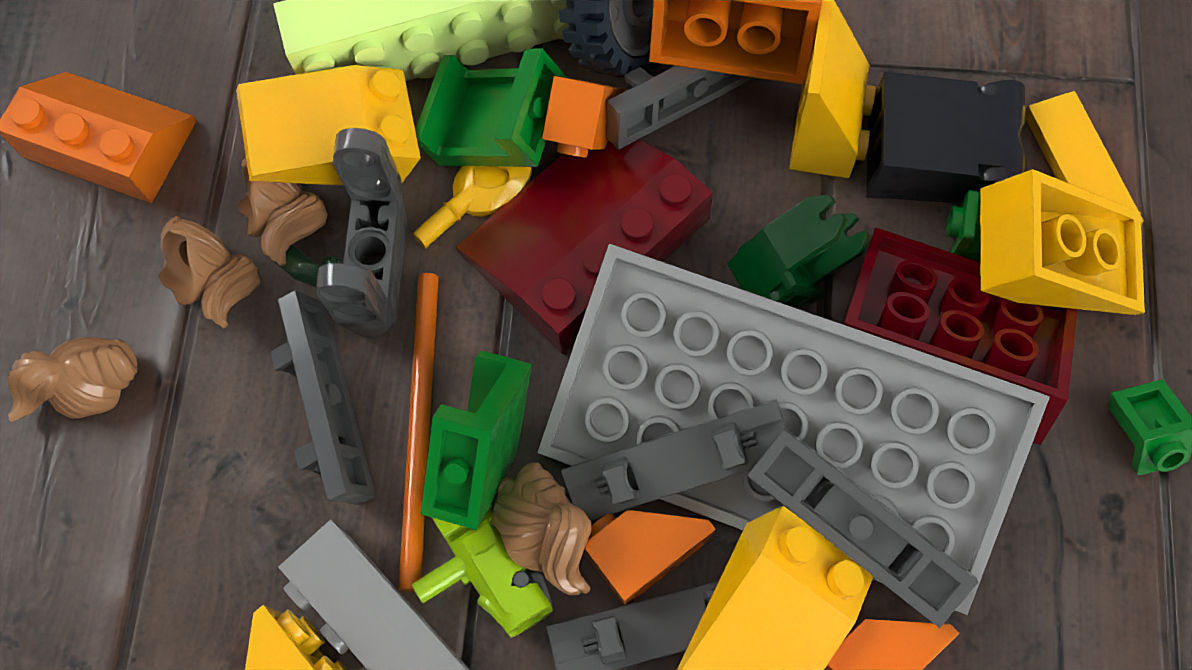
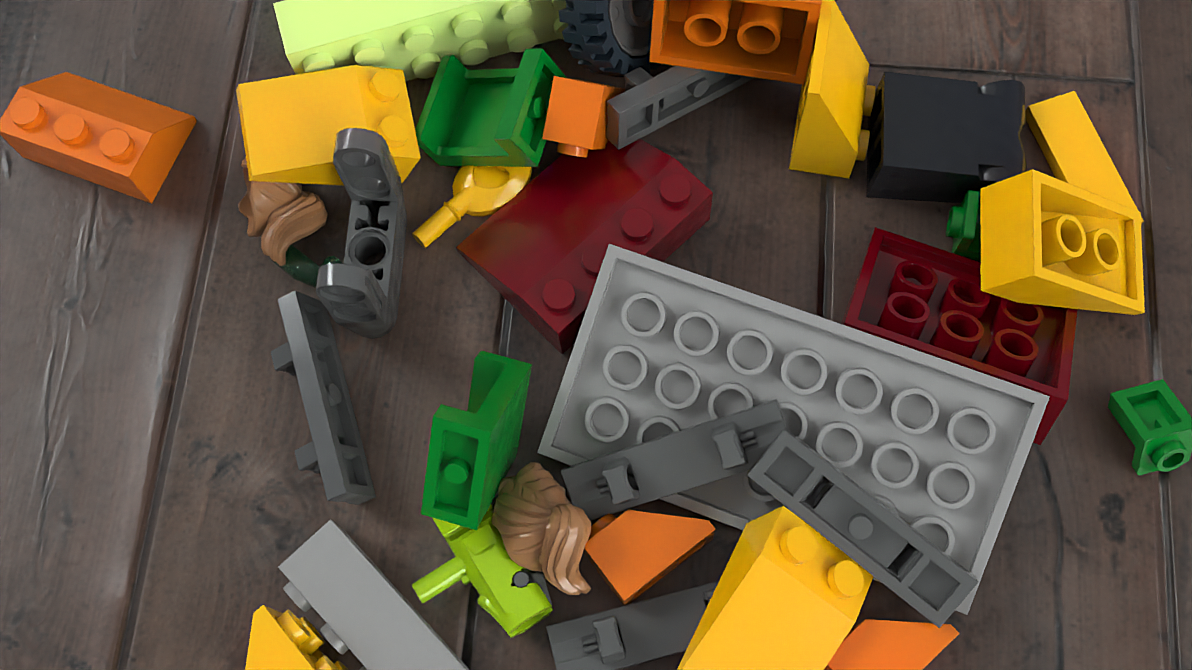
medium nougat hair [7,337,138,422] -> none
medium nougat hair [159,215,260,329] -> none
orange piece [398,273,439,592] -> none
dark green piece [727,195,871,309] -> none

